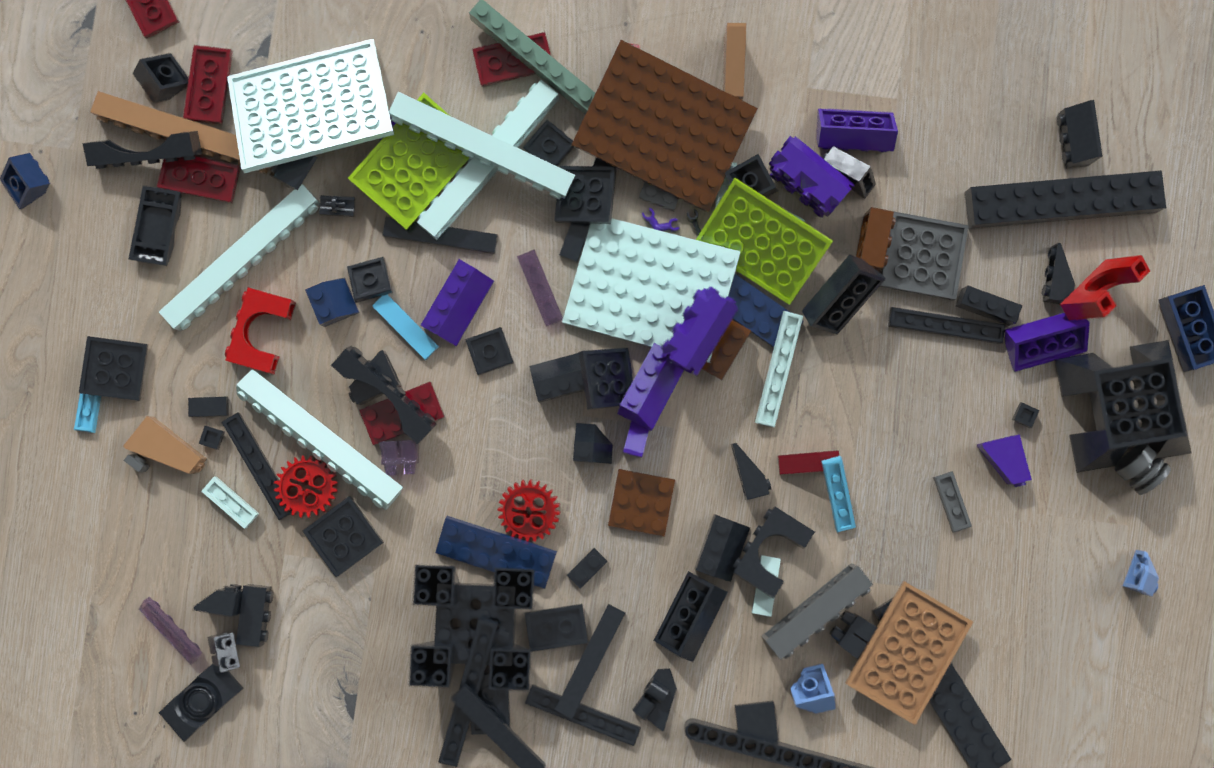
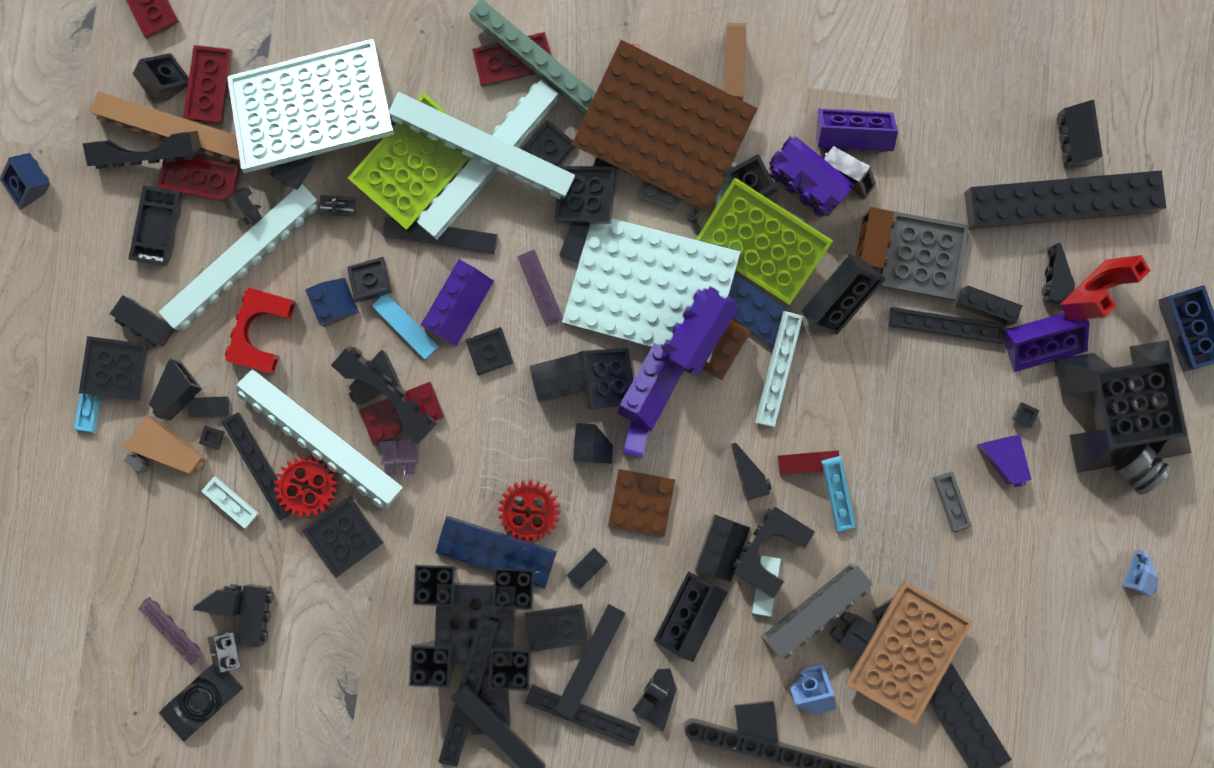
dark purple arm [642,208,680,232] -> none
none -> black brick [110,295,175,347]
none -> black slope [149,359,202,421]
none -> black hips [222,187,263,225]

